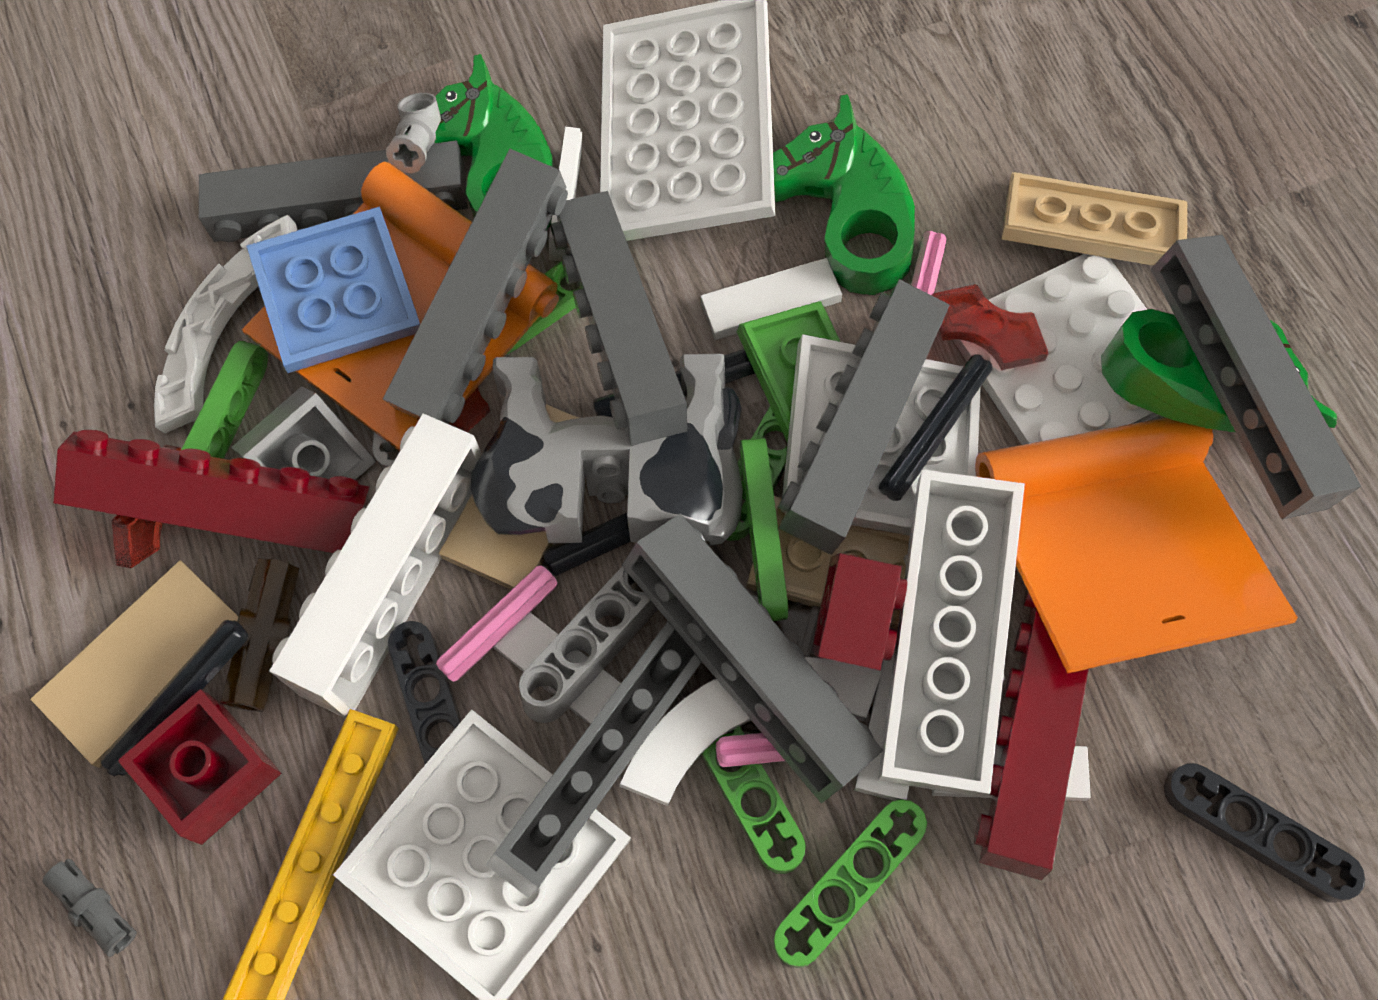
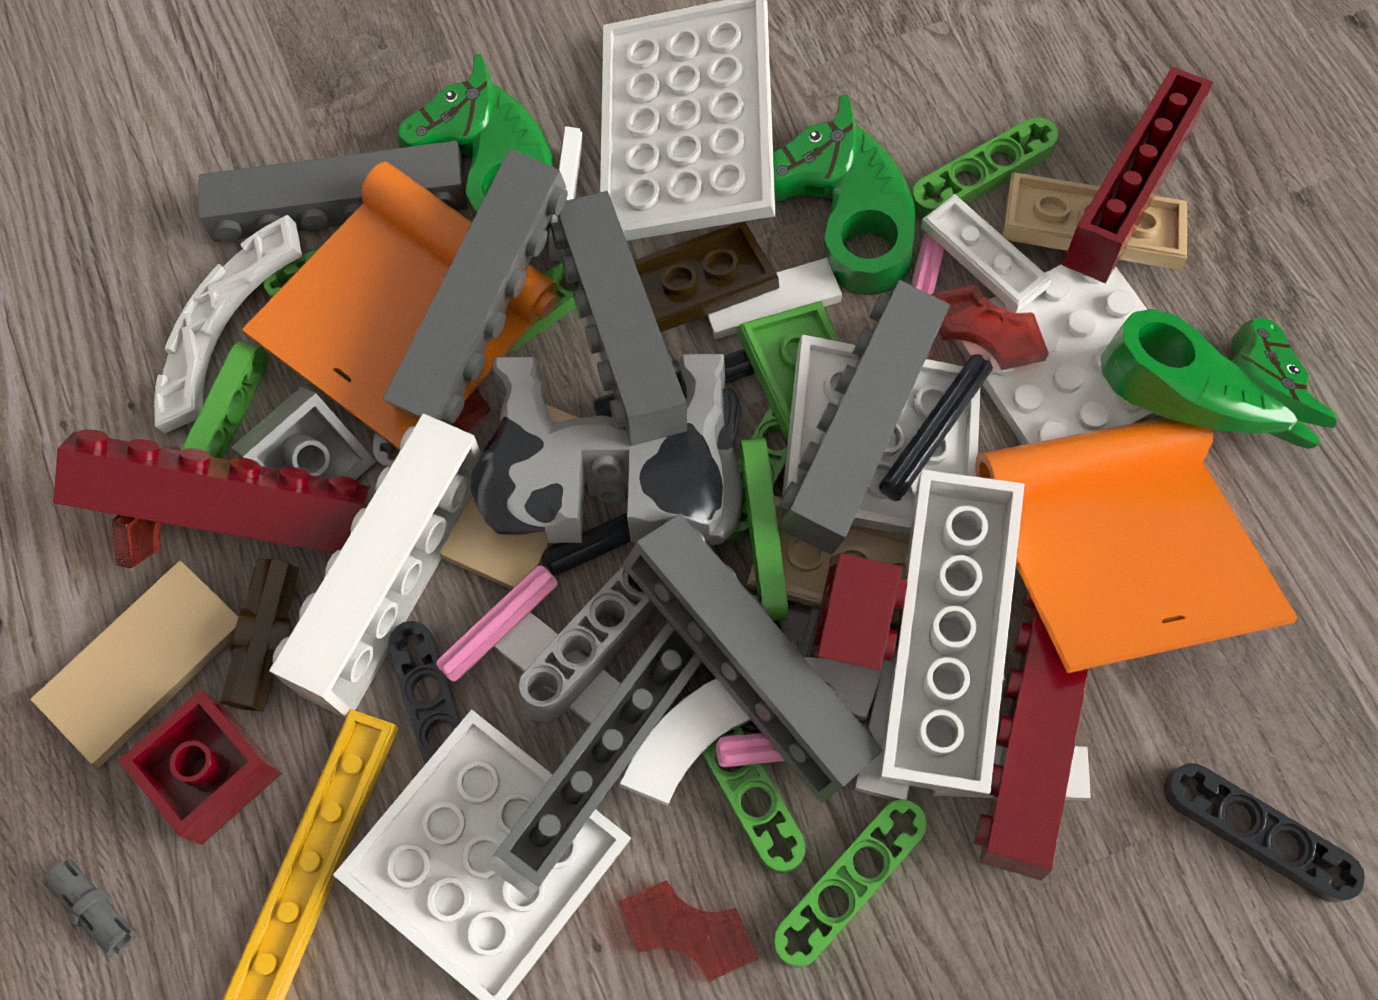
black axle [100,620,249,777] -> none
medium blue plate [246,207,420,373] -> none
light grey connector [386,93,441,173] -> none
dark grey brick [1151,235,1361,520] -> none
none -> clear red tile [619,880,758,982]
none -> dark brown tile [634,221,780,333]
none -> bright green beam [912,117,1058,219]
none -> white tile [921,194,1051,313]
none -> dark red brick [1062,67,1213,284]

